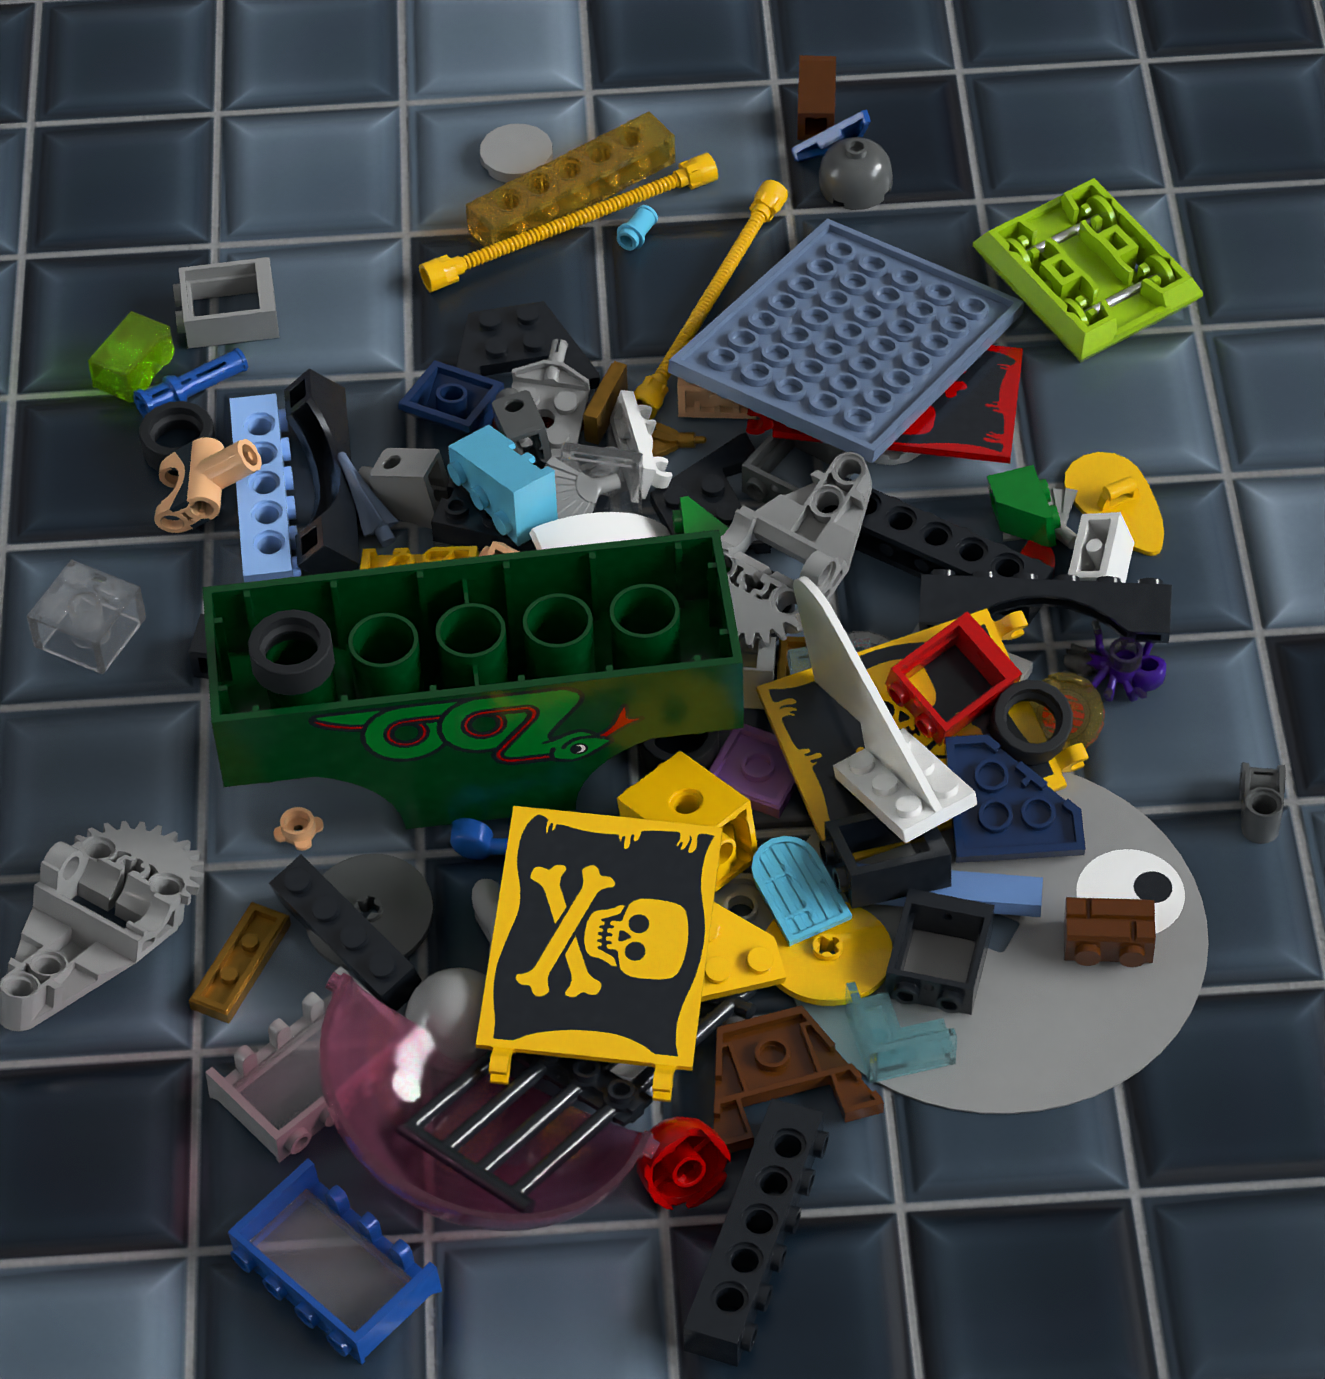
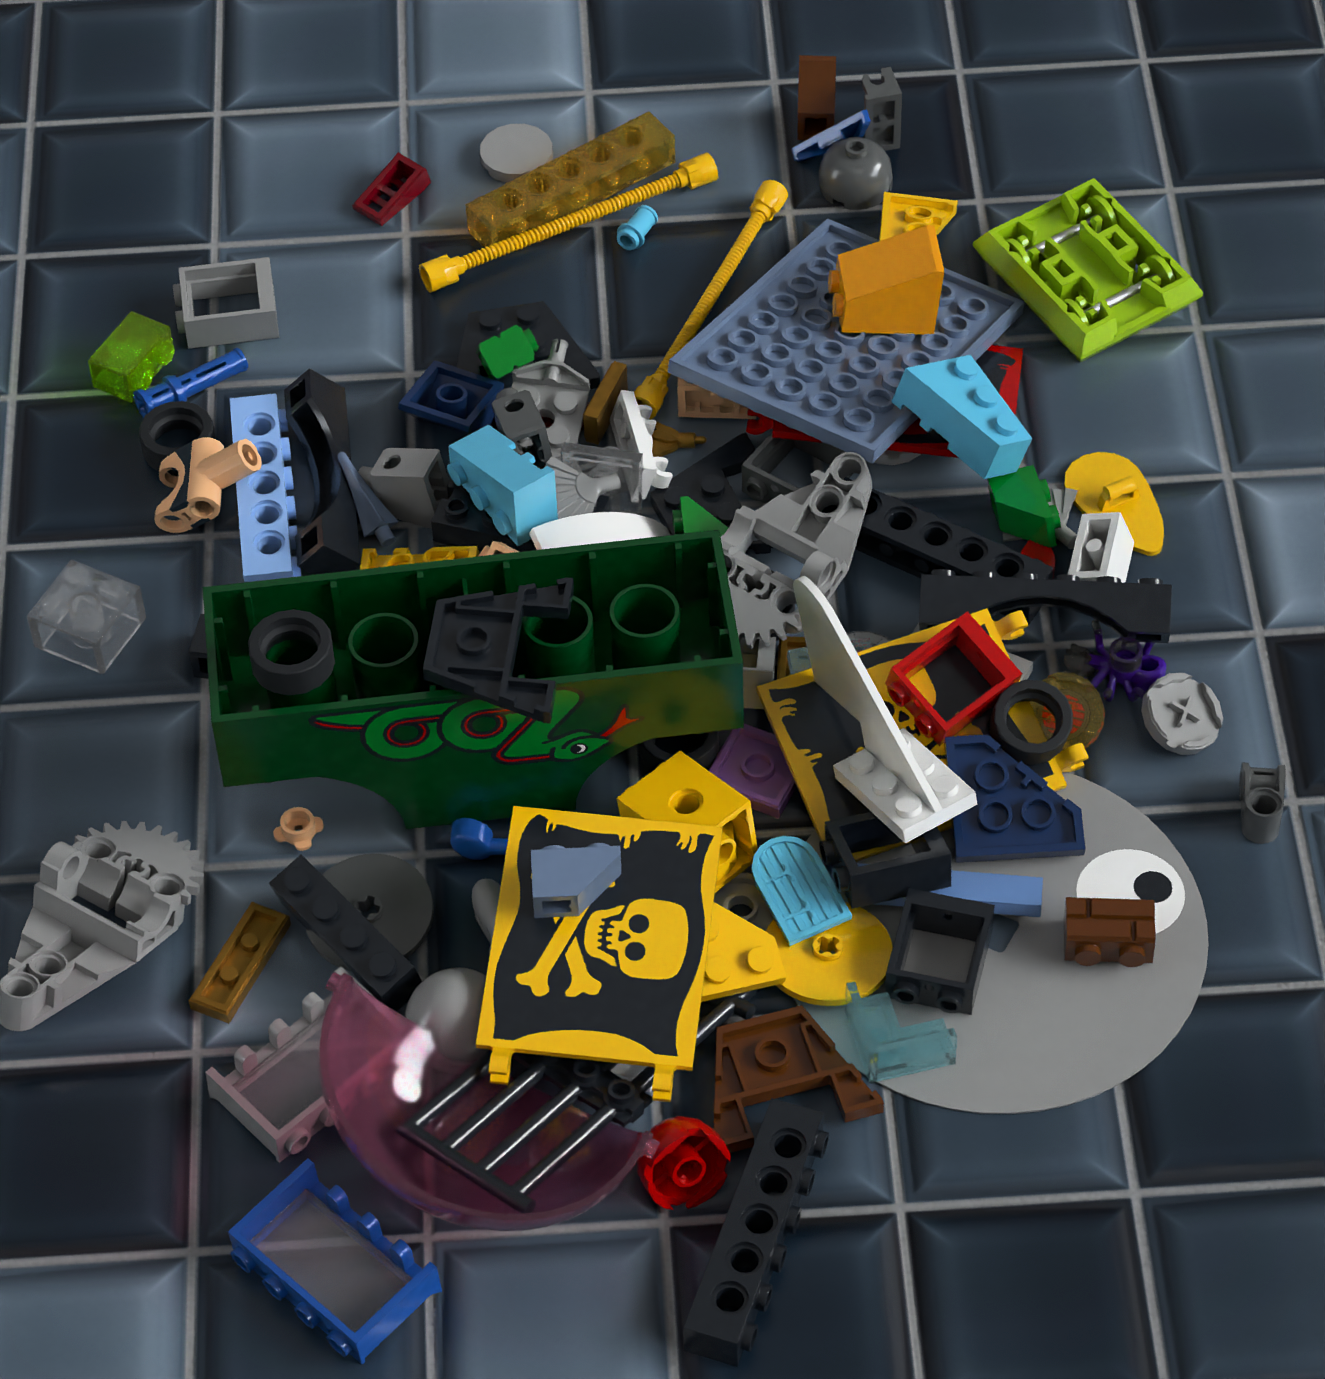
none -> dark red slope [352,152,431,226]
none -> black wing [423,578,574,723]
none -> green brick [476,325,539,381]
none -> sand blue slope [531,843,621,918]
none -> light orange slope [828,225,944,335]
none -> dark grey hinge [862,67,902,151]
none -> yellow wing [879,192,958,241]
none -> medium azure wedge [891,355,1032,479]
none -> light grey tile [1141,673,1223,755]

